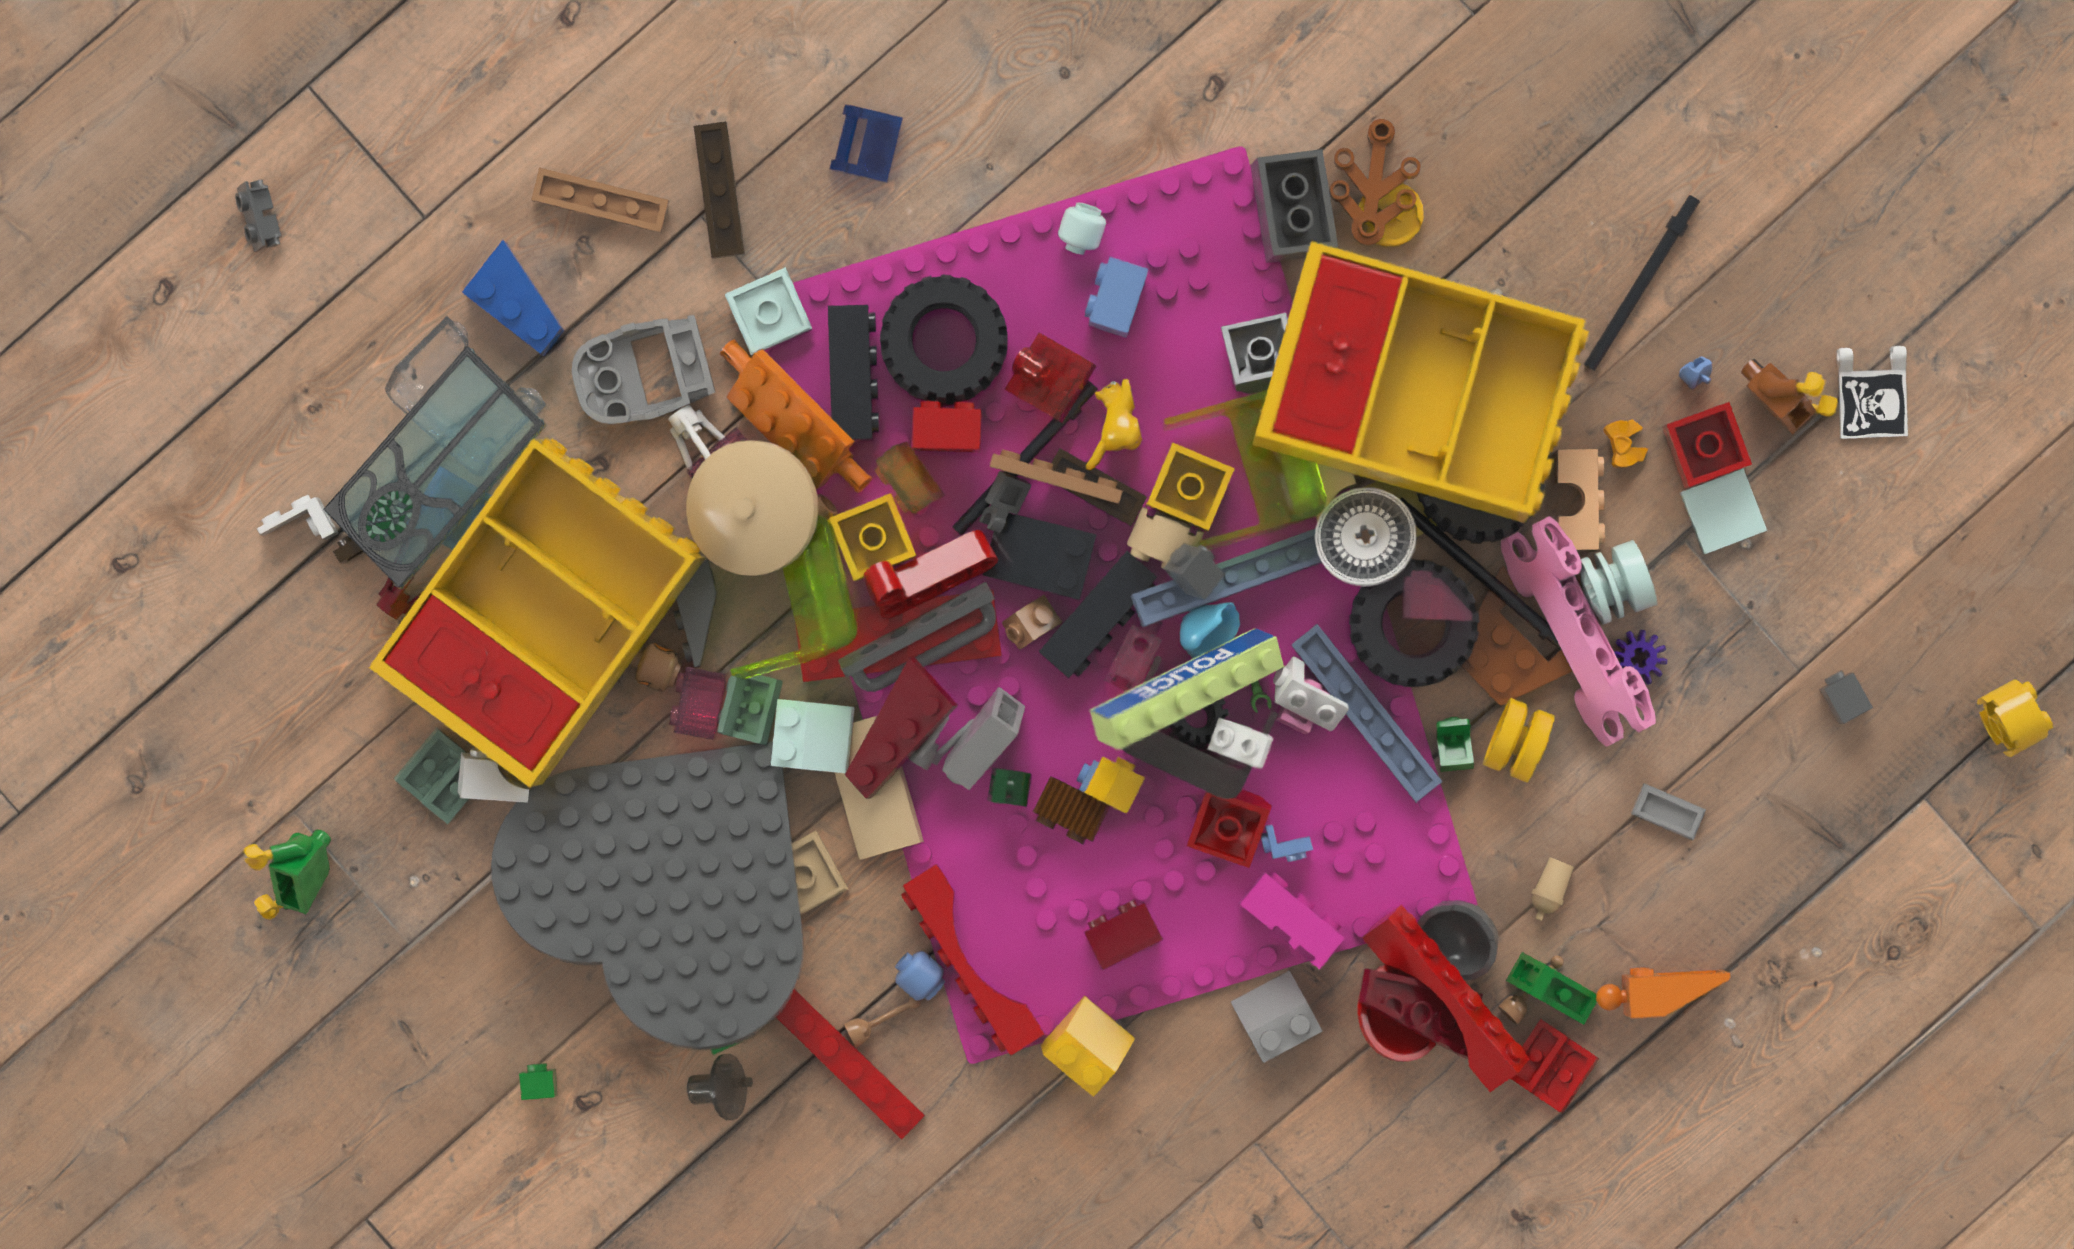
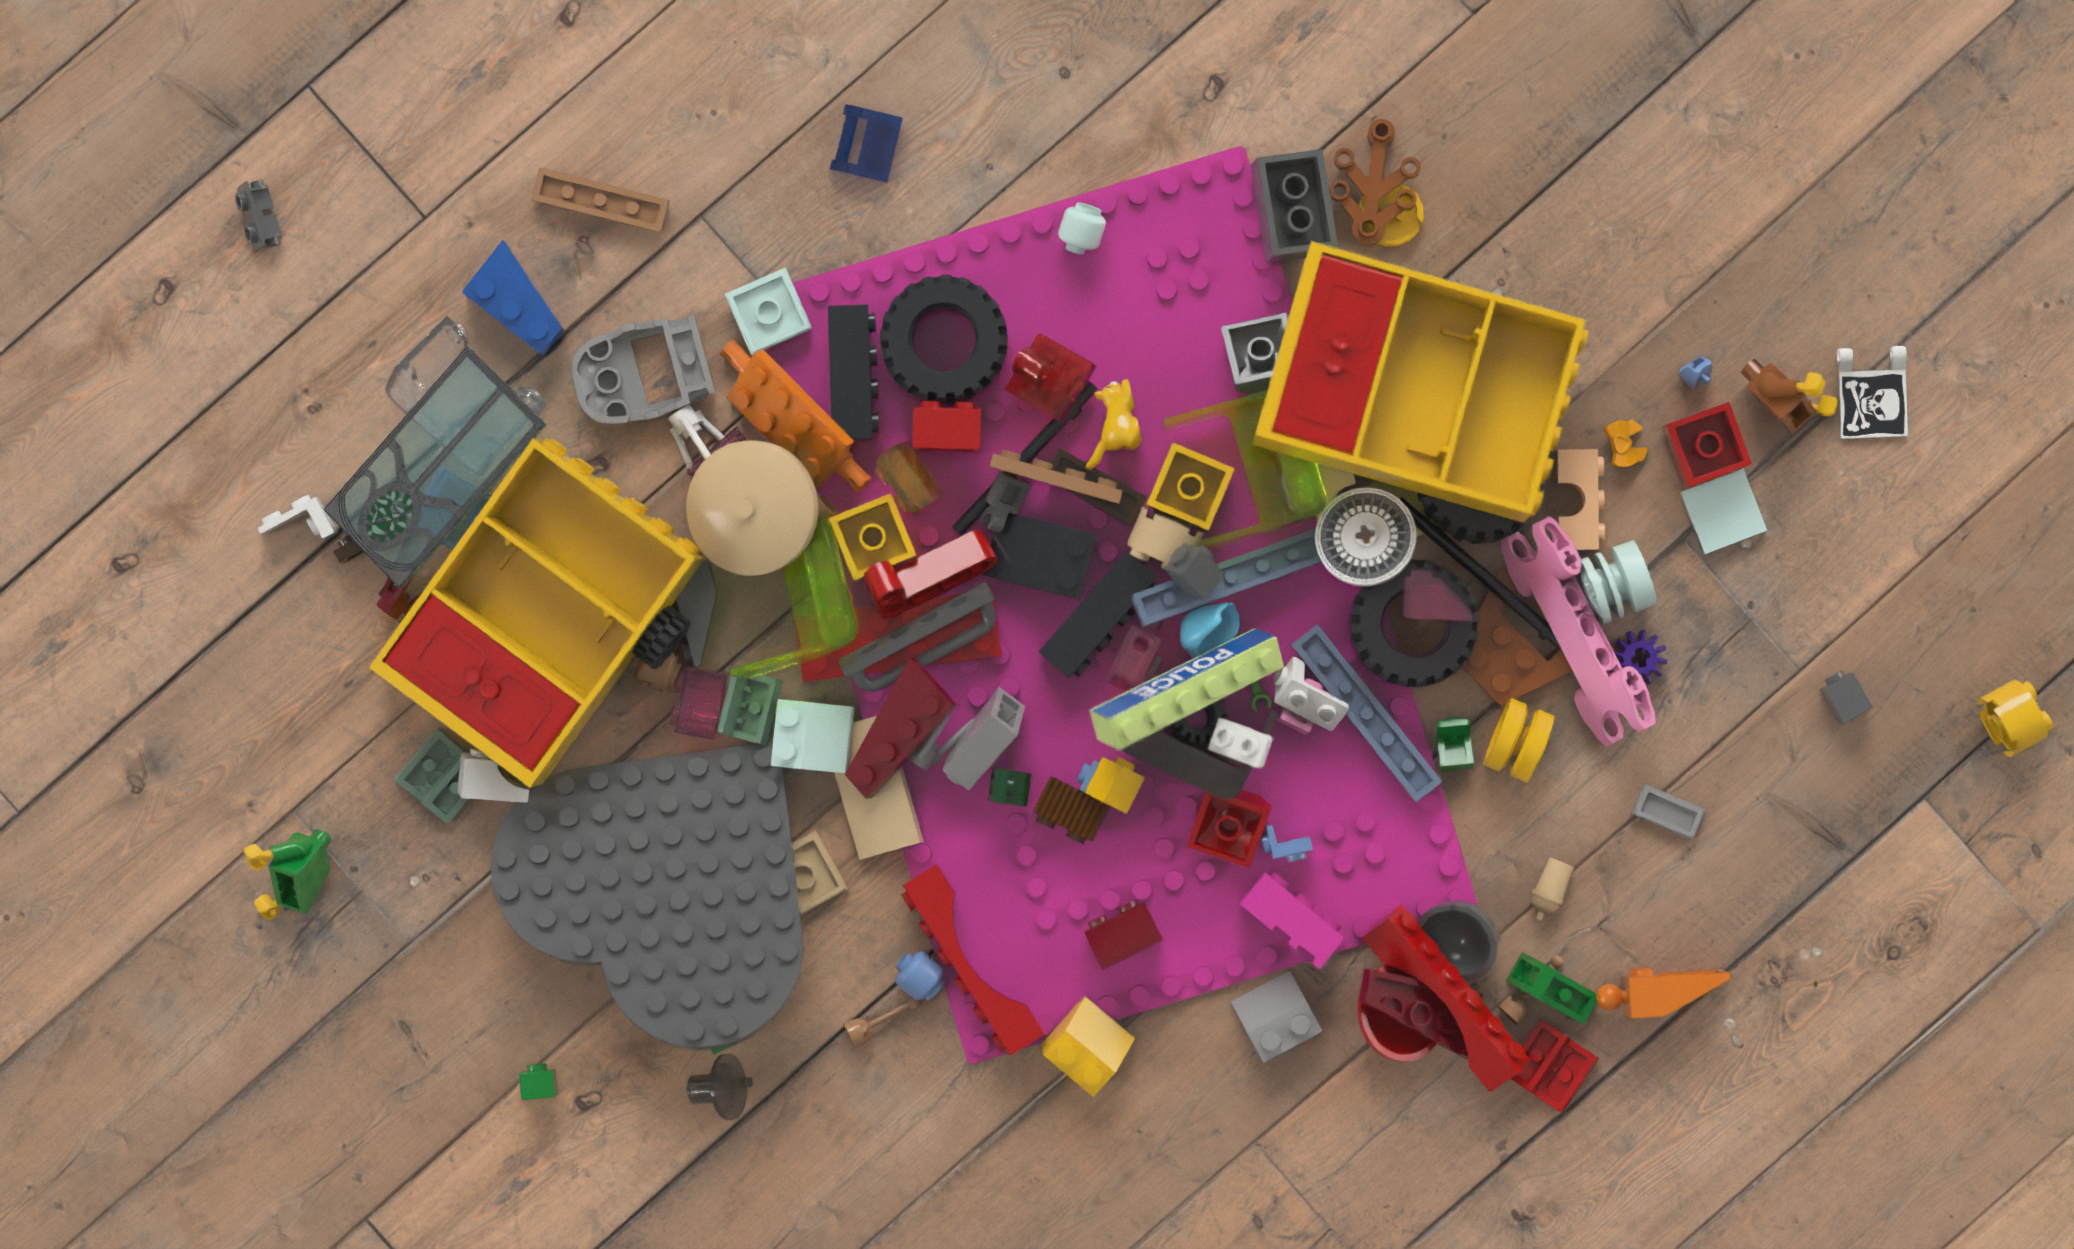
dark brown plate [694,121,745,259] -> none
red plate [776,988,925,1140] -> none
medium nougat bracket [1002,595,1062,650] -> none
medium blue brick [1085,257,1148,338] -> none
black bar [1583,195,1700,371] -> none
none -> black tyre [632,606,691,670]

